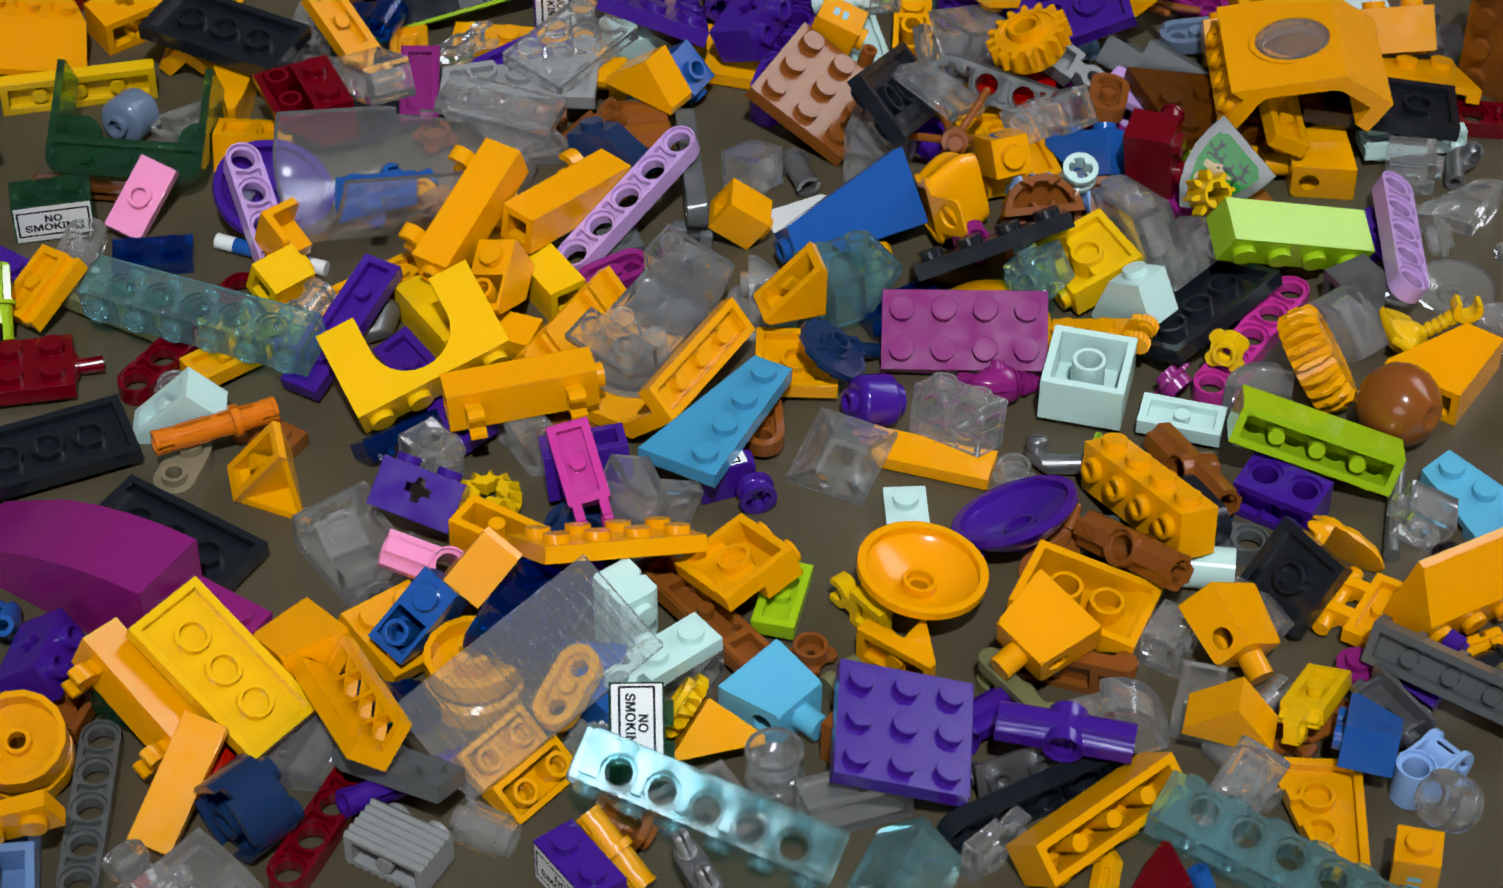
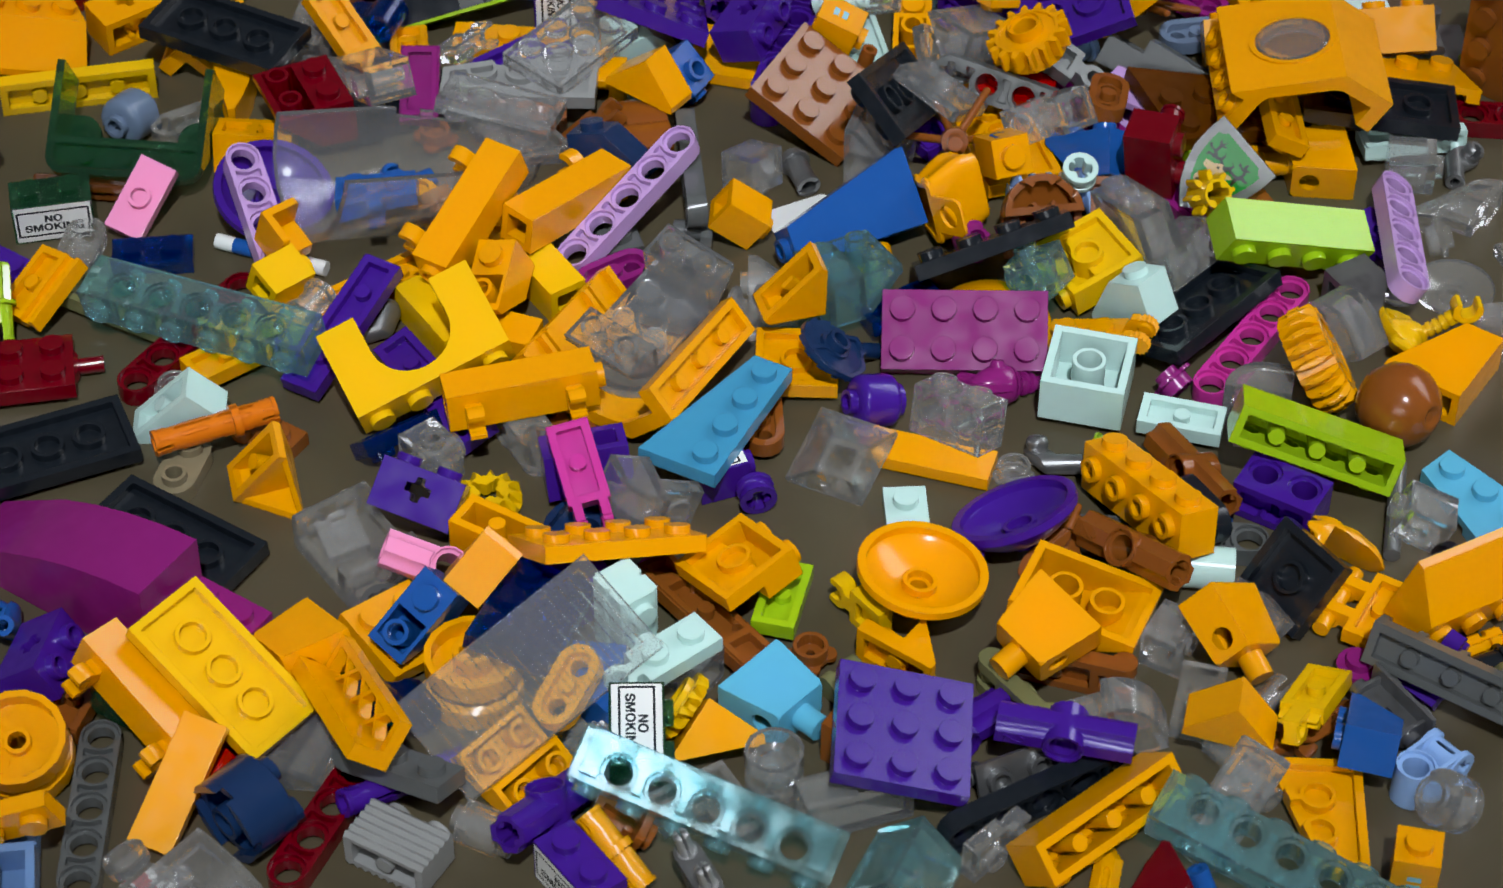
yellow plate [1204,328,1250,373] -> none
none -> dark purple piece [490,761,606,854]

